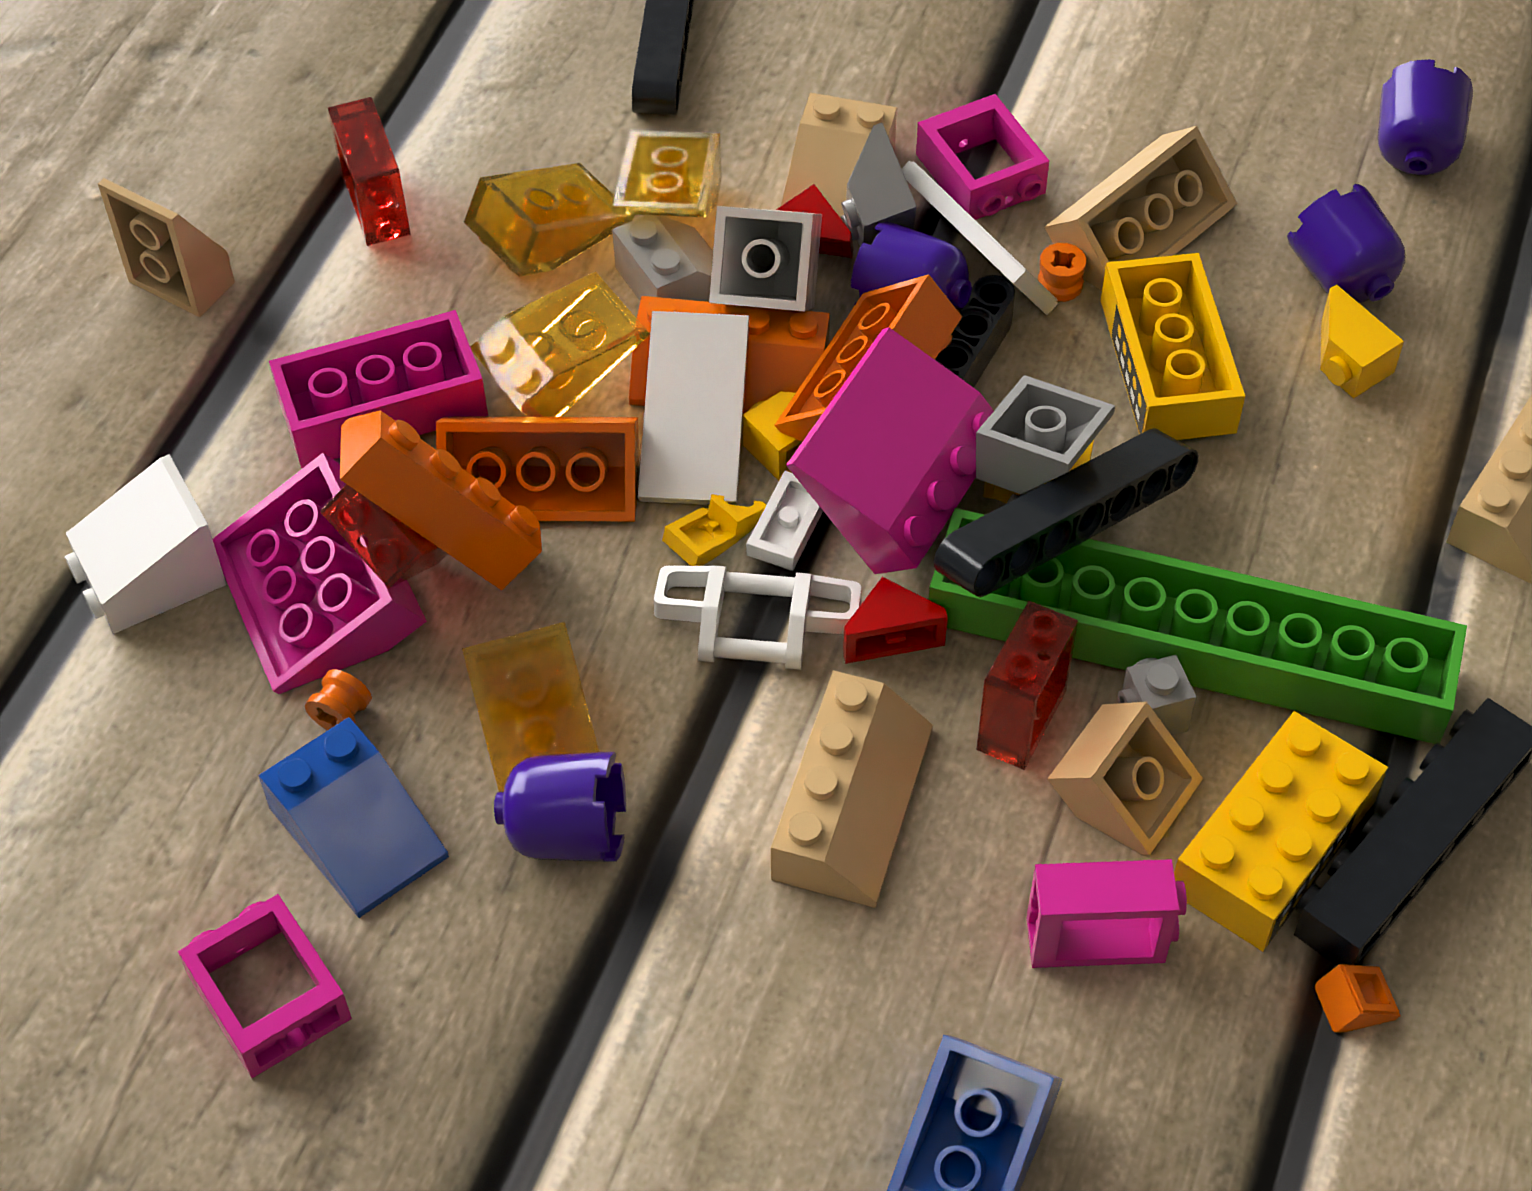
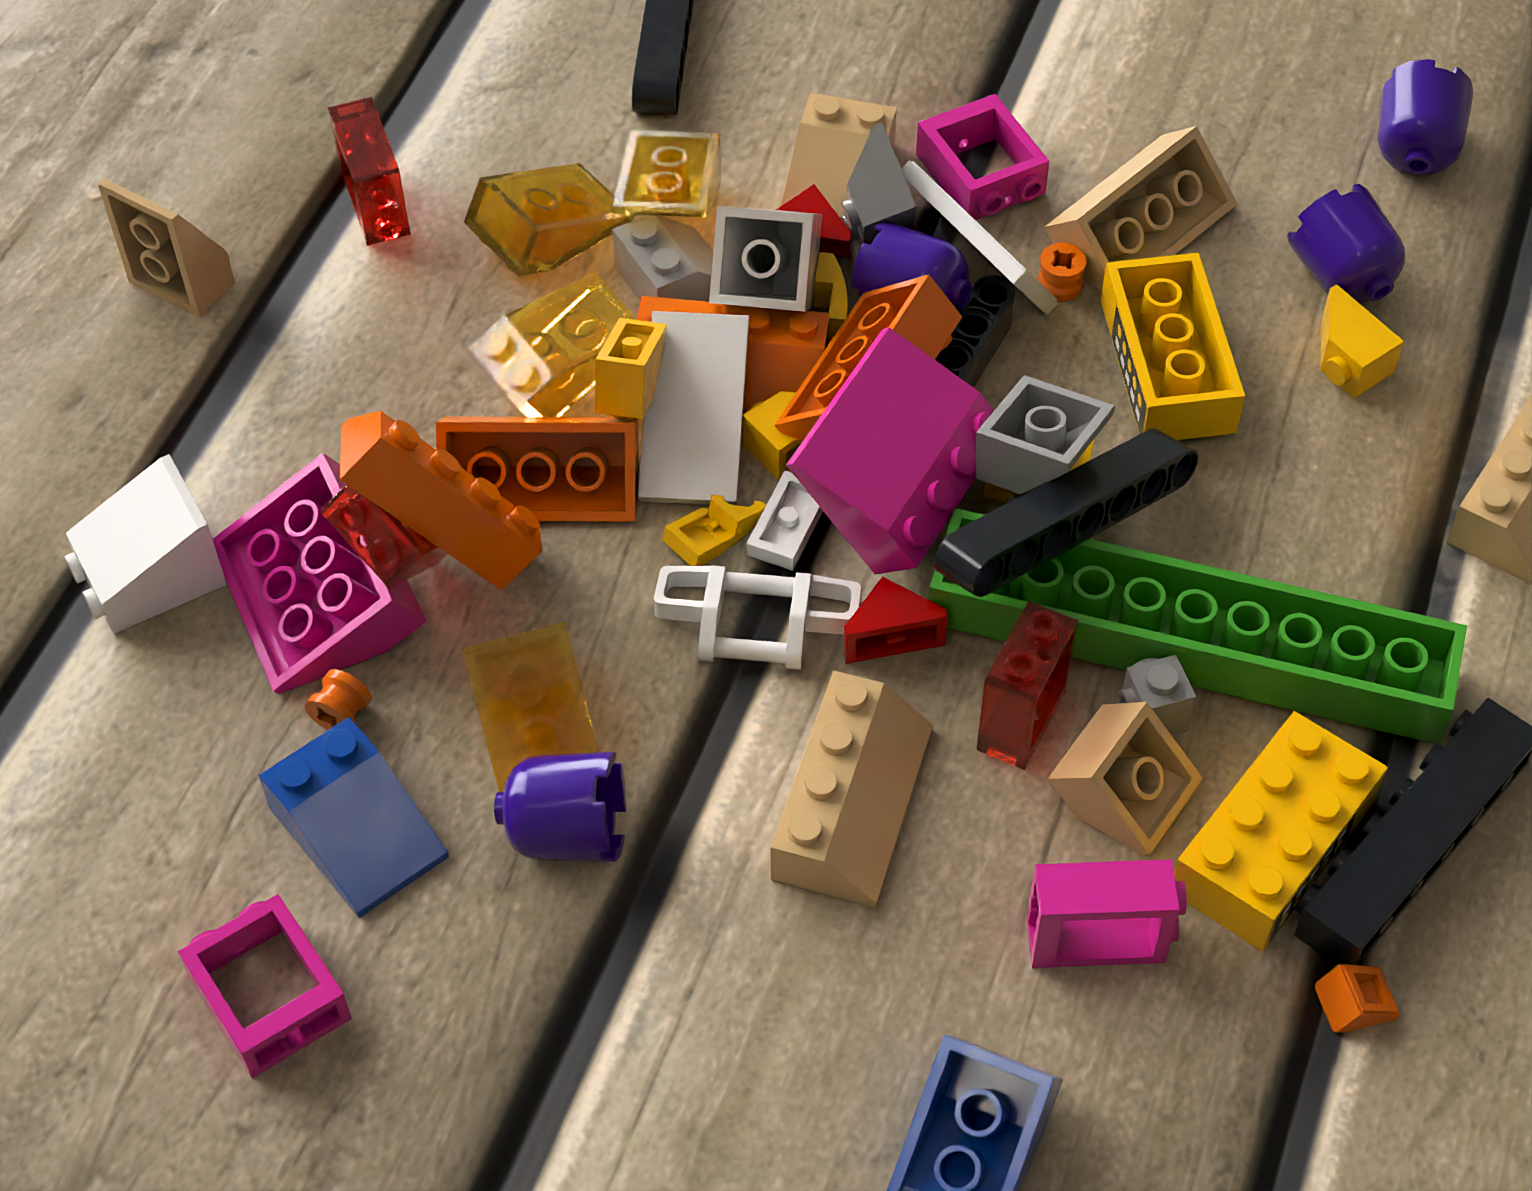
dark pink brick [269,310,488,468] -> none
none -> yellow slope [594,318,667,421]
none -> yellow slope [814,252,848,343]

